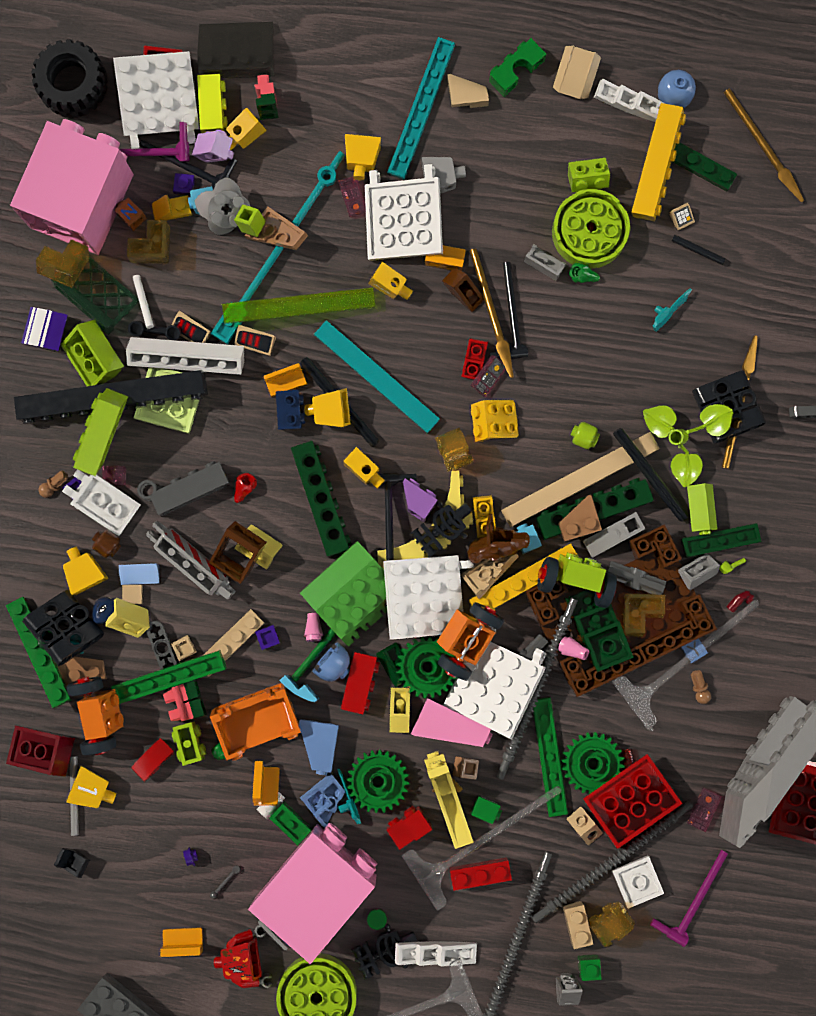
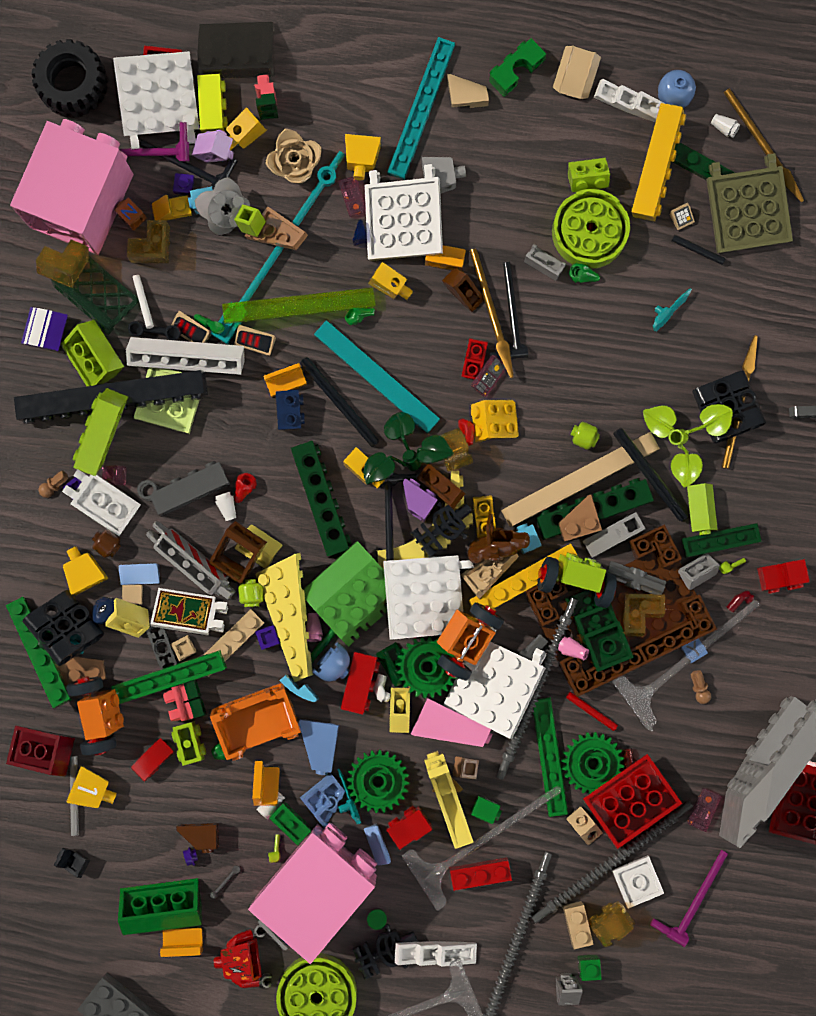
yellow torso [304,388,351,427] -> none
none -> green slope [118,878,202,935]
none -> tile [150,588,228,635]
none -> reddish brown slope [176,823,219,853]
none -> green piece [194,314,225,334]
none -> white cone [215,492,237,521]
none -> lime head [238,579,264,607]
none -> light yellow wing [256,553,313,682]
none -> tan brick [266,129,322,184]
none -> lime hand [268,834,281,863]
none -> green animal [345,307,375,325]
none -> clear blue slope [353,220,367,246]
none -> dark green plant [363,412,454,485]
none -> light blue slope [364,823,391,865]
none -> white arm [374,674,391,702]
none -> reddish brown plate [417,464,466,509]
none -> red animal [458,418,475,446]
none -> red bar [566,692,618,731]
none -> olive plate [706,153,793,254]
none -> white cone [711,114,740,138]
none -> red brick [757,559,810,594]

